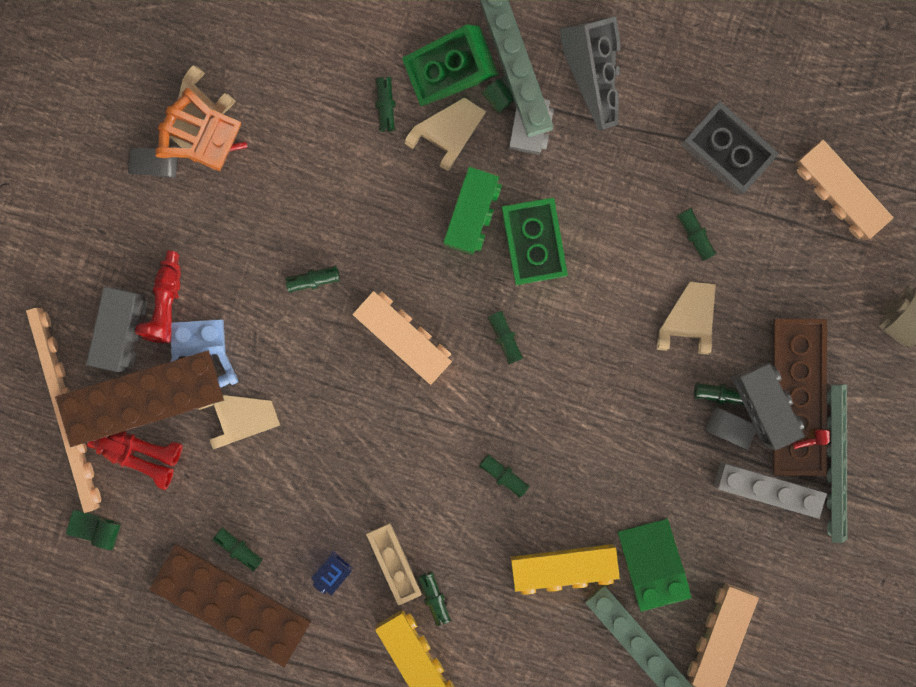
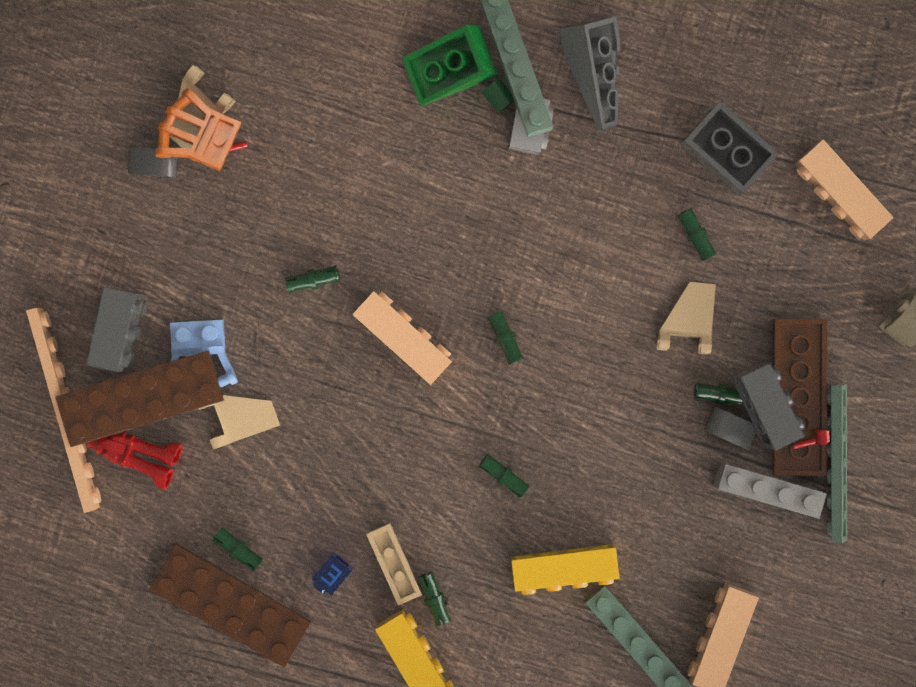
dark green panel [66,510,121,550] -> none
red piece [135,250,181,344] -> none
dark green pin [375,77,396,132] -> none
tan flag [404,98,486,171] -> none
green brick [444,167,502,255] -> none
green brick [501,198,568,286] -> none
green slope [617,518,692,612] -> none

